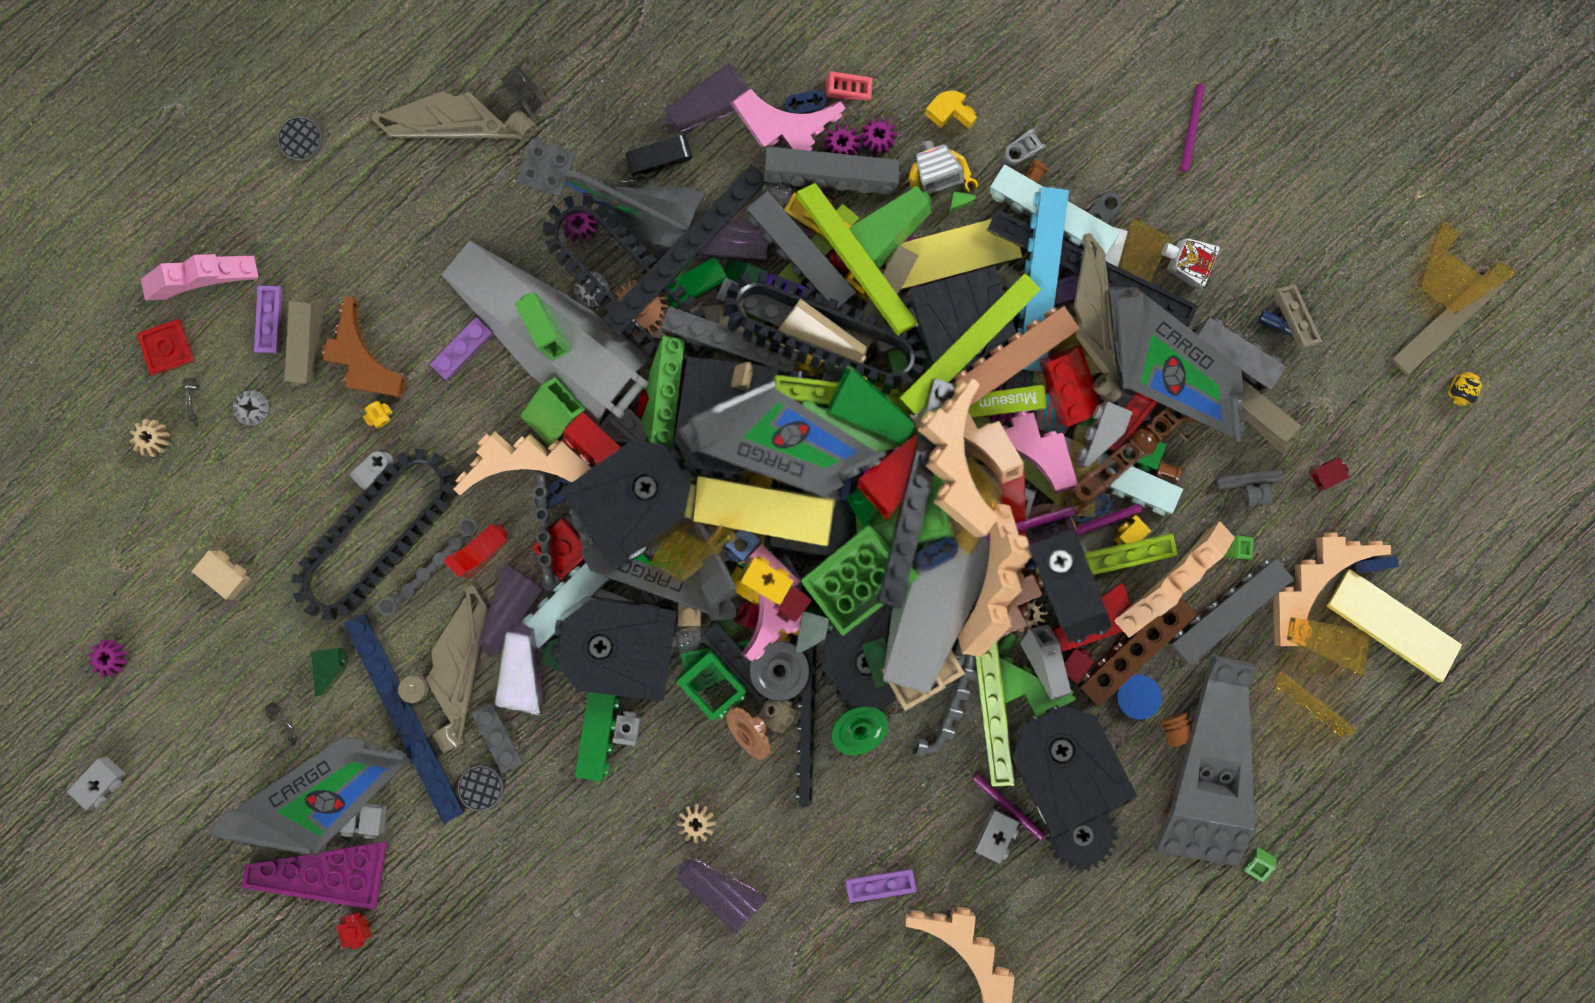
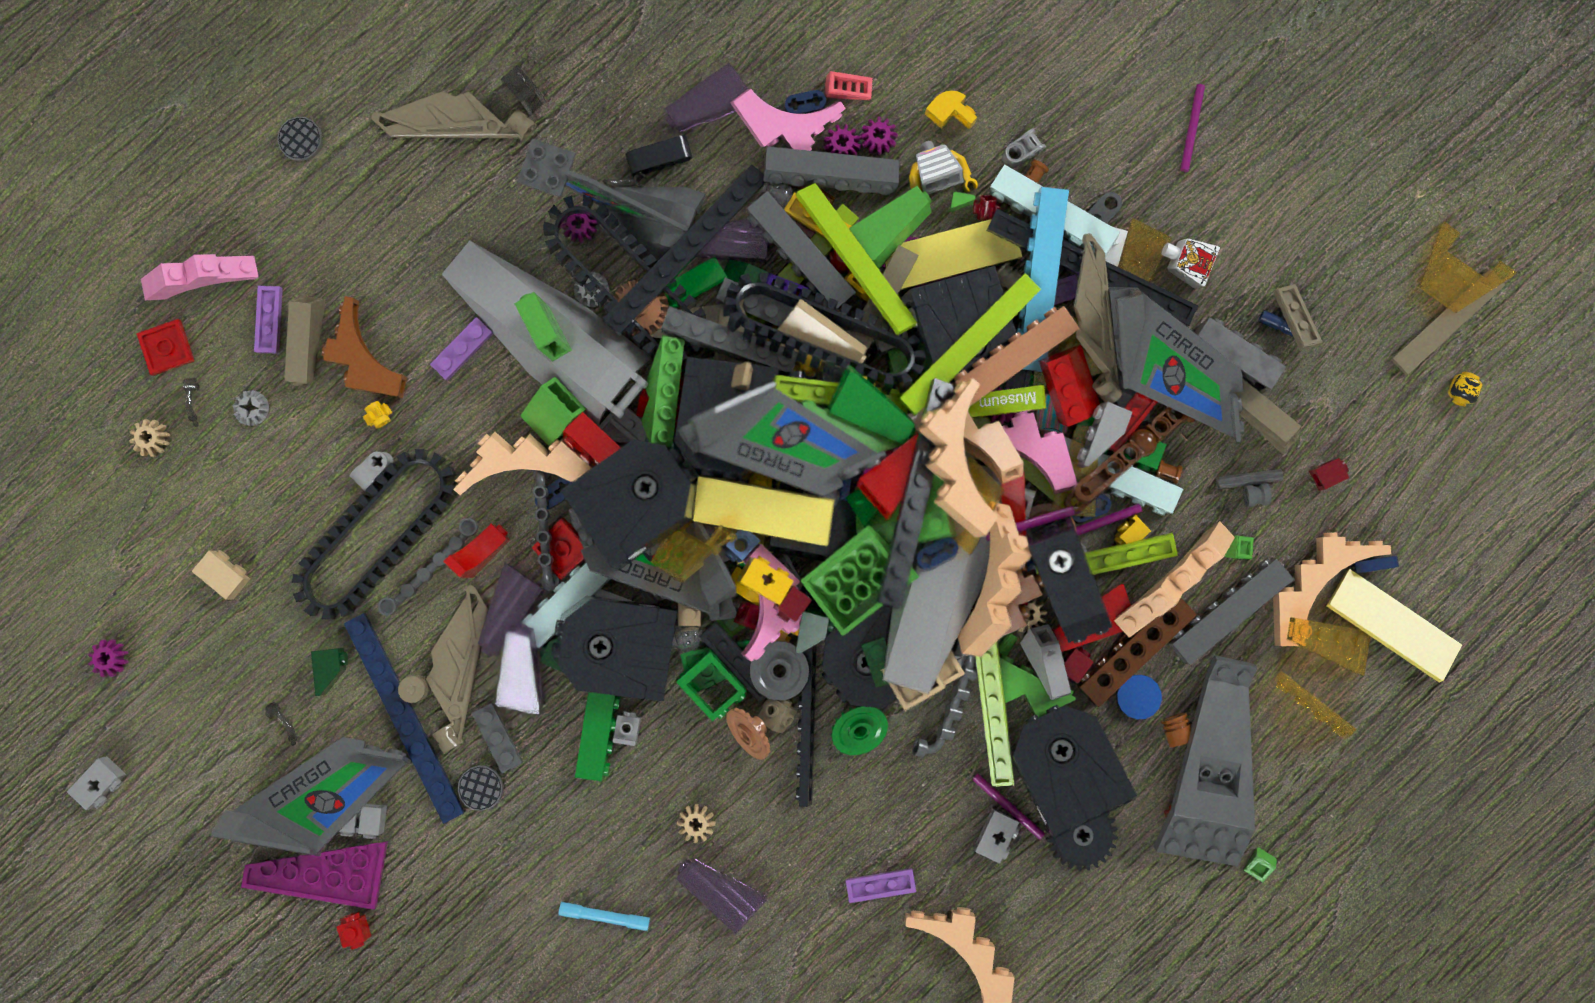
none -> medium azure piece [559,902,650,931]
none -> dark red gear [973,195,1000,221]

